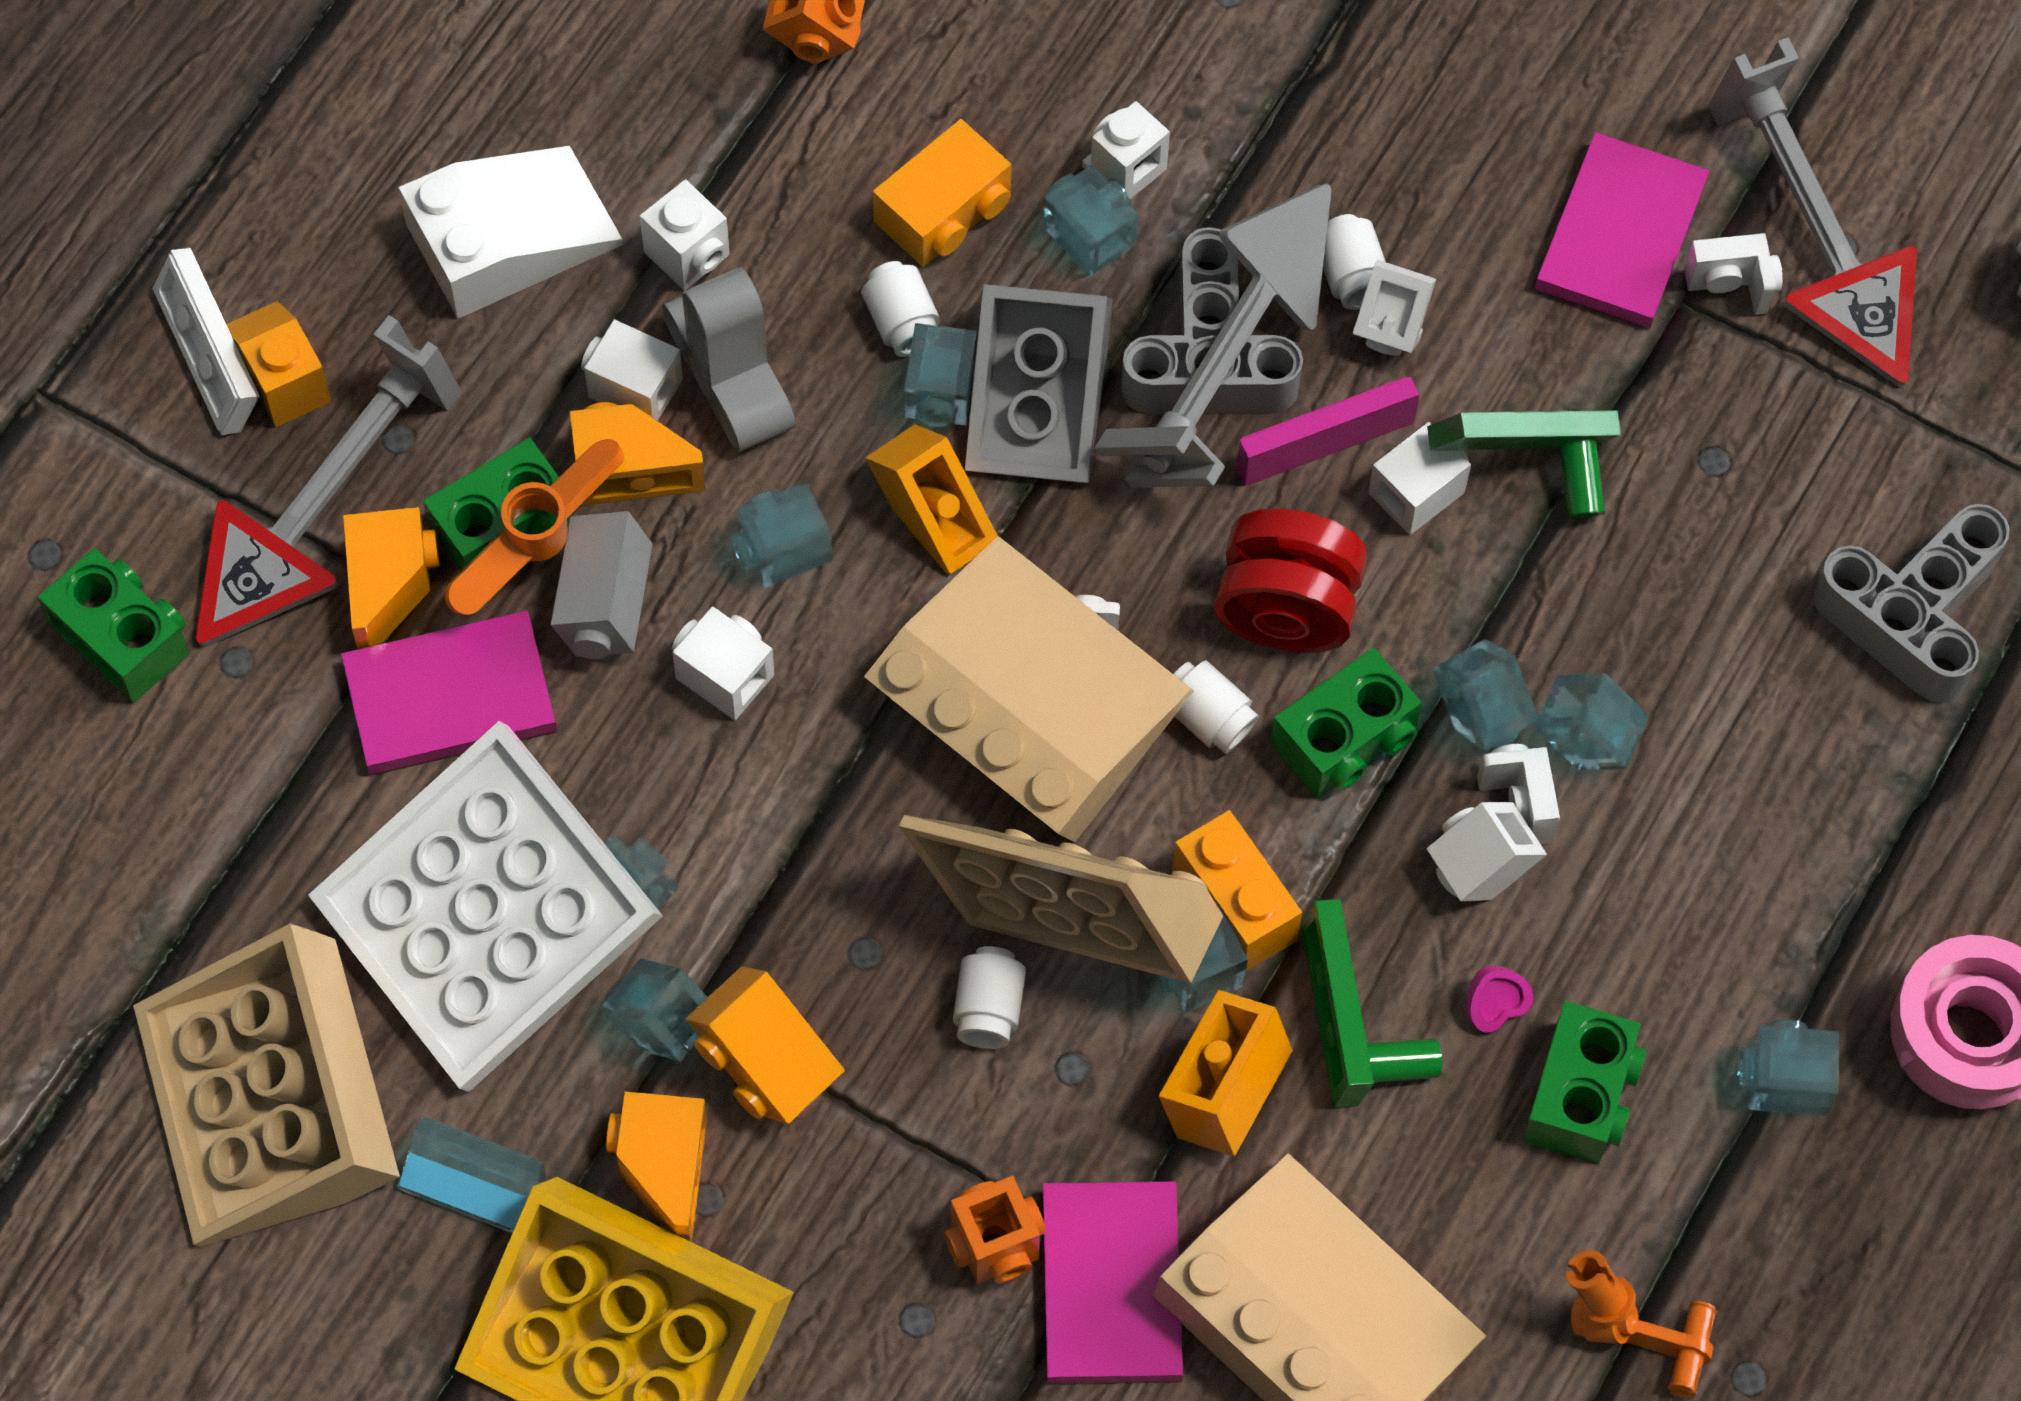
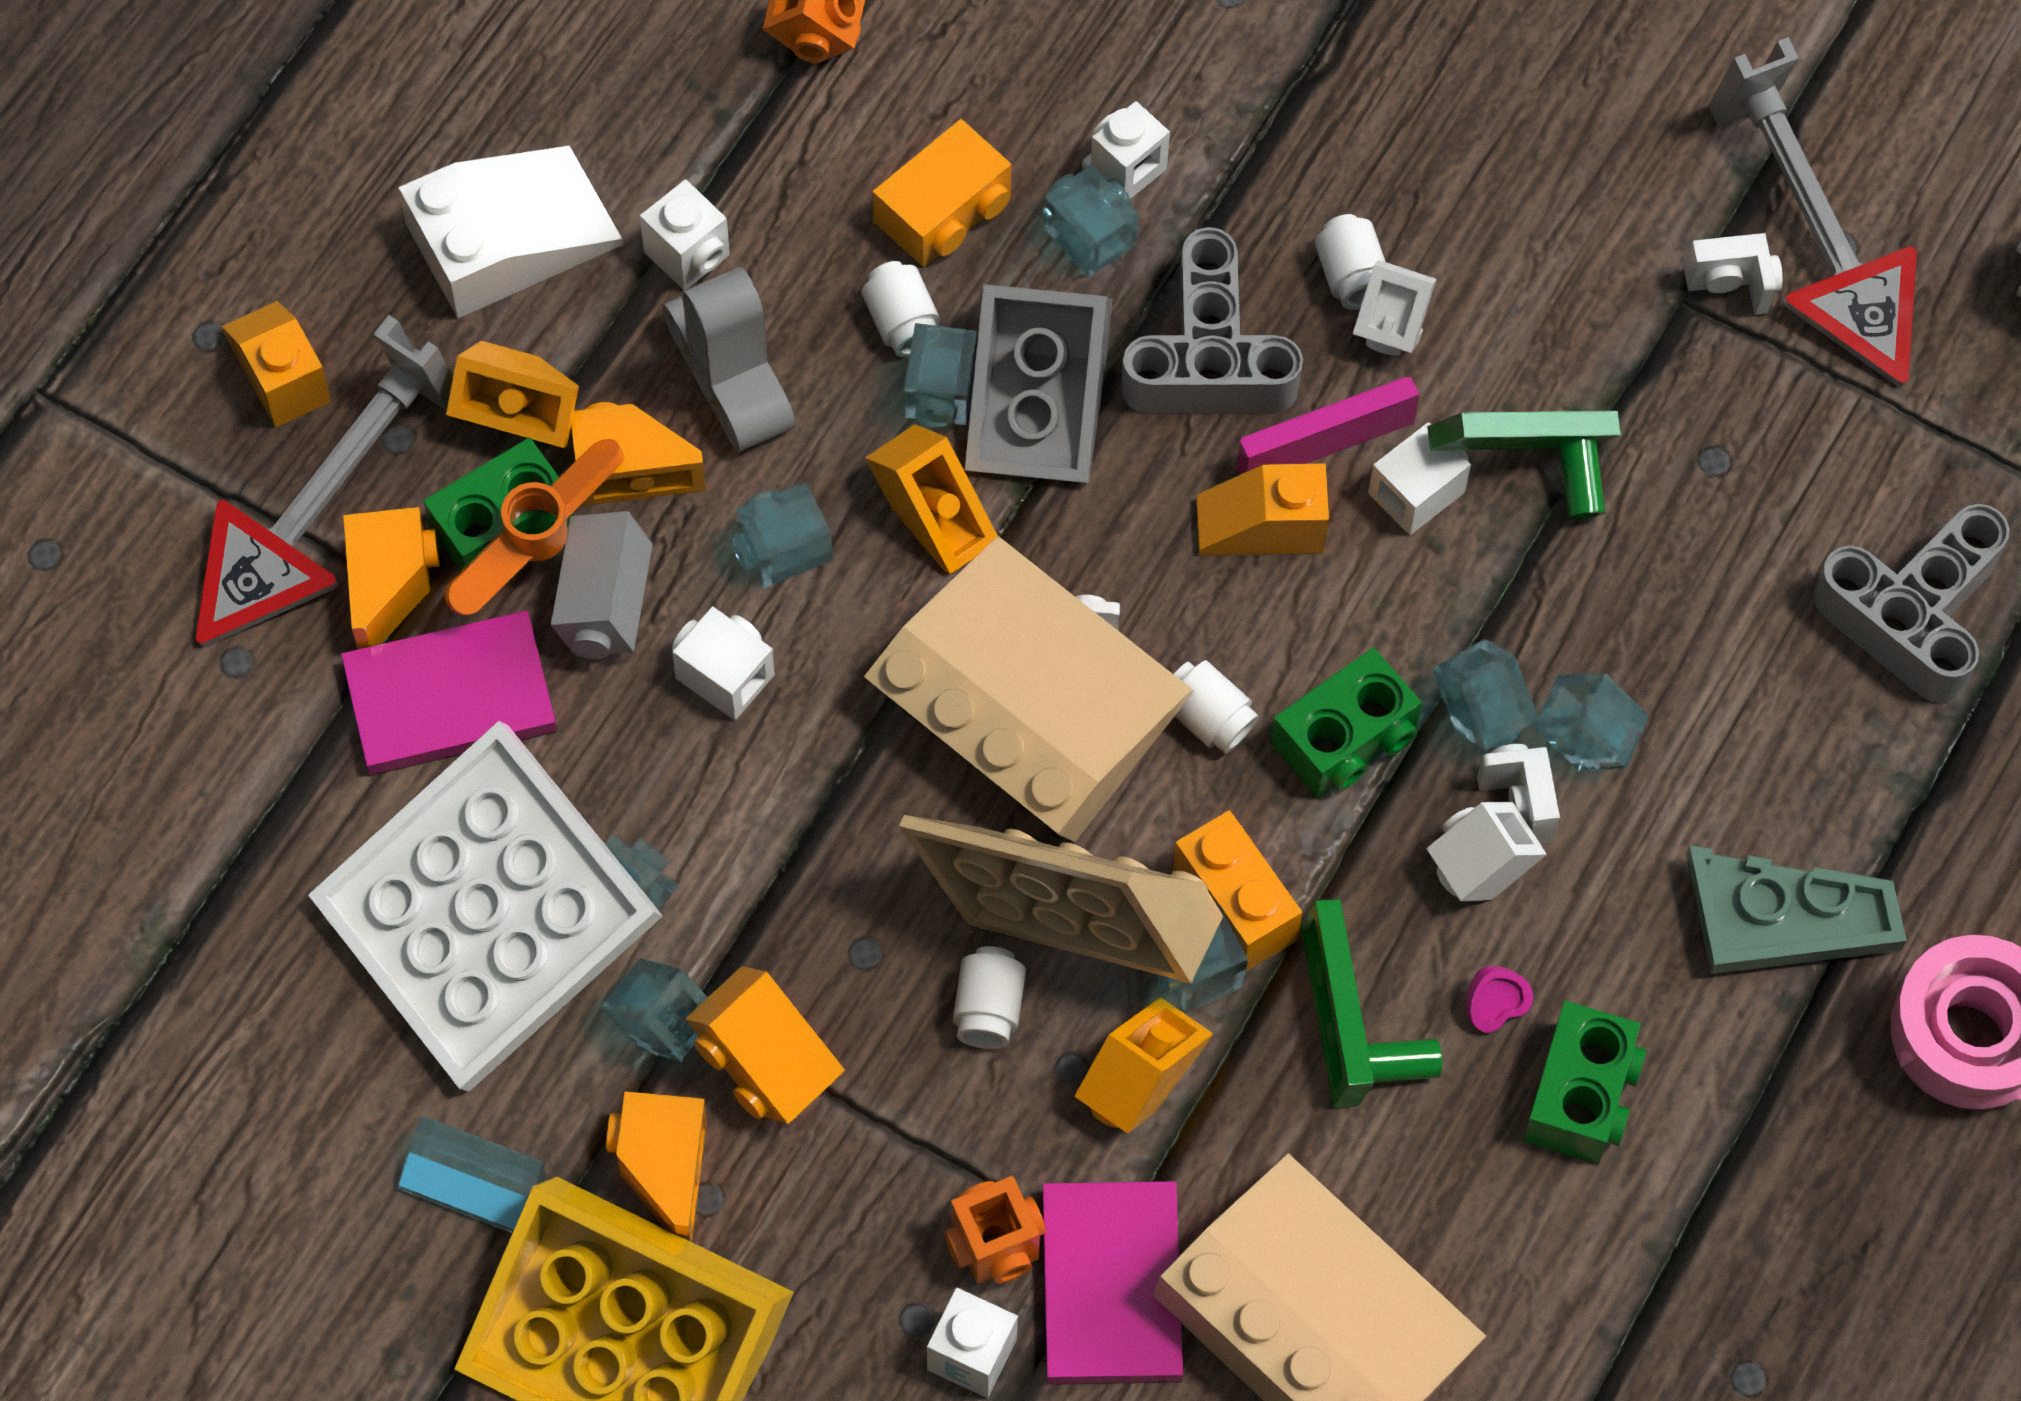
green brick [37,547,189,703] -> none
tan slope [133,923,400,1247] -> none
white tile [152,248,259,435] -> none
white brick [581,319,683,421] -> none
light grey piece [1094,184,1332,488] -> none
light orange brick [1159,990,1293,1157] -> none
red wheel [1214,508,1367,653] -> none
dark pink tile [1535,132,1710,329] -> none
orange pin [1565,1250,1718,1399] -> none
clear light blue brick [1738,1020,1839,1116] -> none
none -> light orange slope [446,340,579,448]
none -> white brick [927,1287,1018,1398]
none -> light orange slope [1074,997,1213,1134]
none -> light orange slope [1196,463,1329,556]
none -> sand green wing [1686,845,1907,974]

